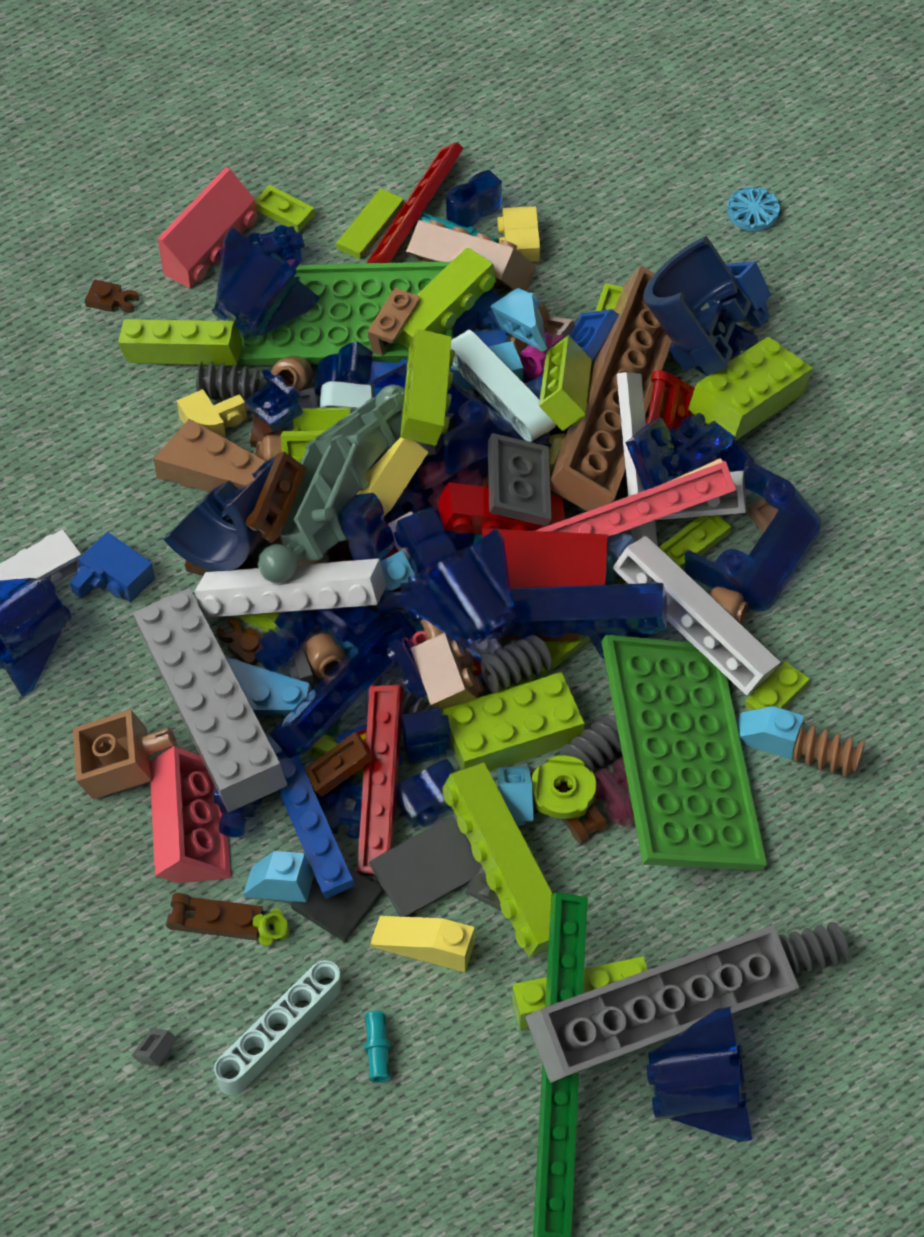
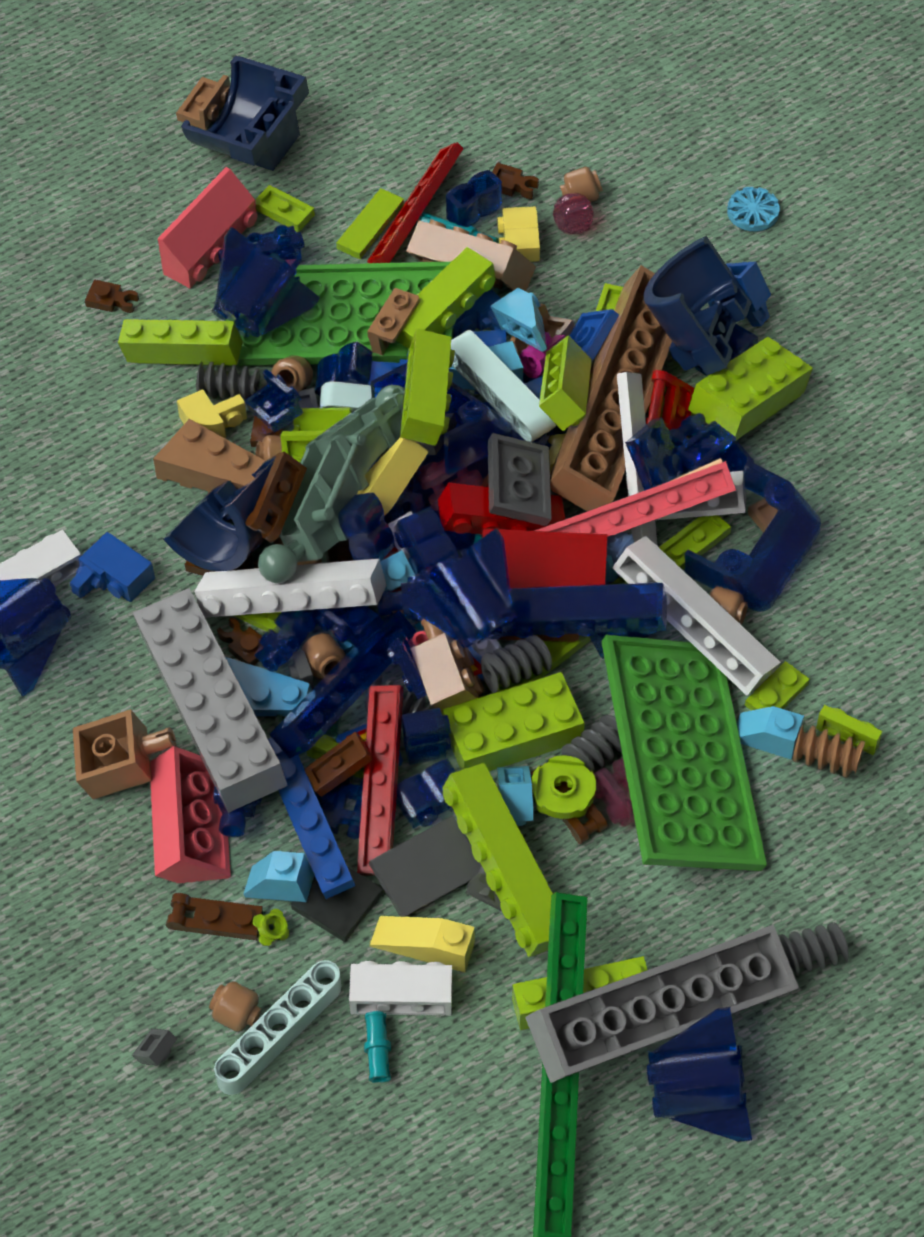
none -> medium nougat bracket [176,75,230,130]
none -> dark blue piece [181,56,309,171]
none -> medium nougat head [209,981,262,1032]
none -> white brick [349,961,452,1016]
none -> reddish brown plate [487,162,539,199]
none -> clear pink piece [553,193,594,235]
none -> medium nougat head [560,166,603,207]
none -> lime plate [816,704,882,756]

